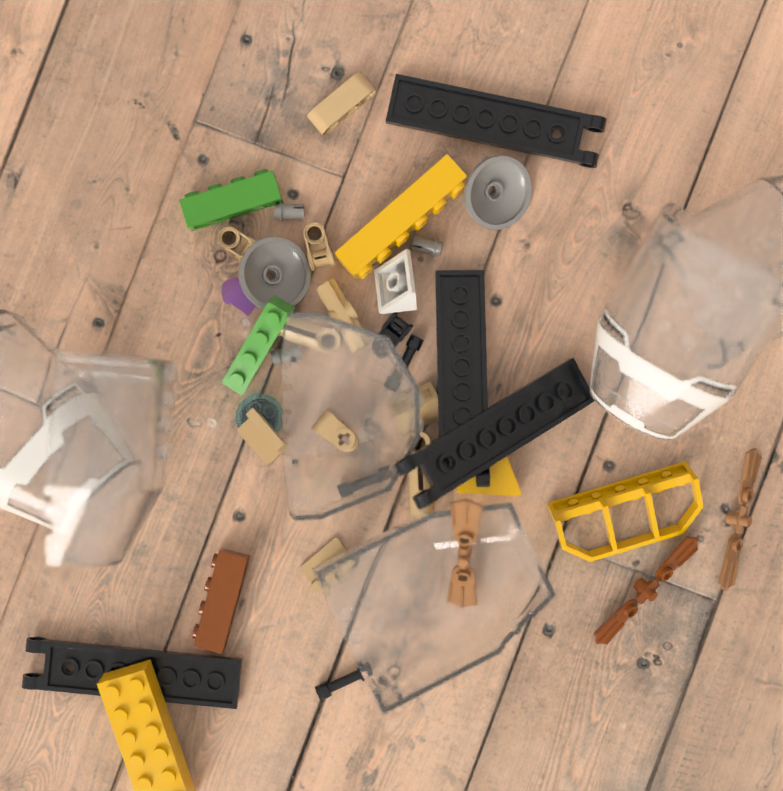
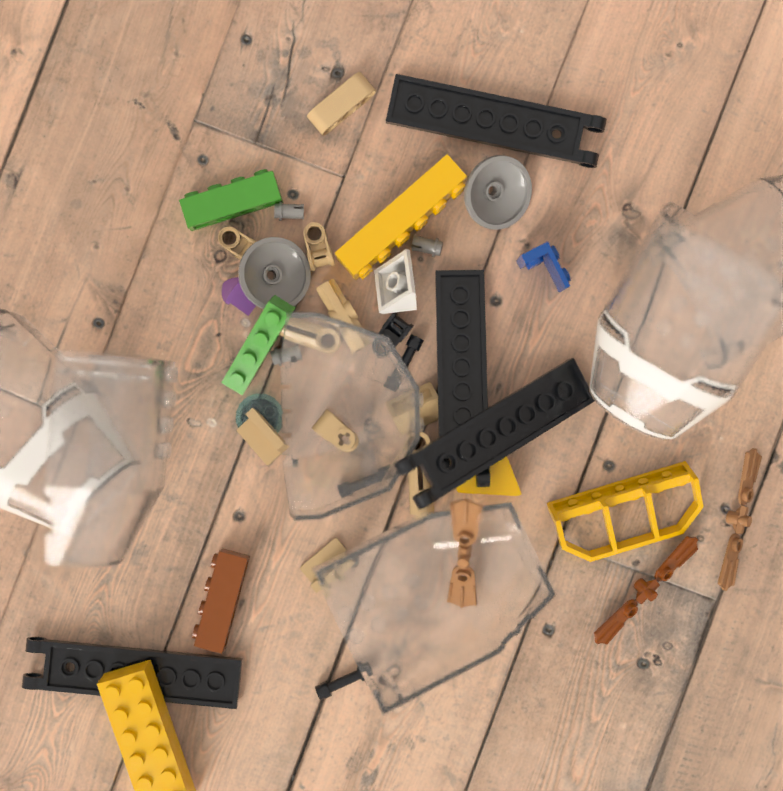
none -> blue bracket [516,242,571,293]

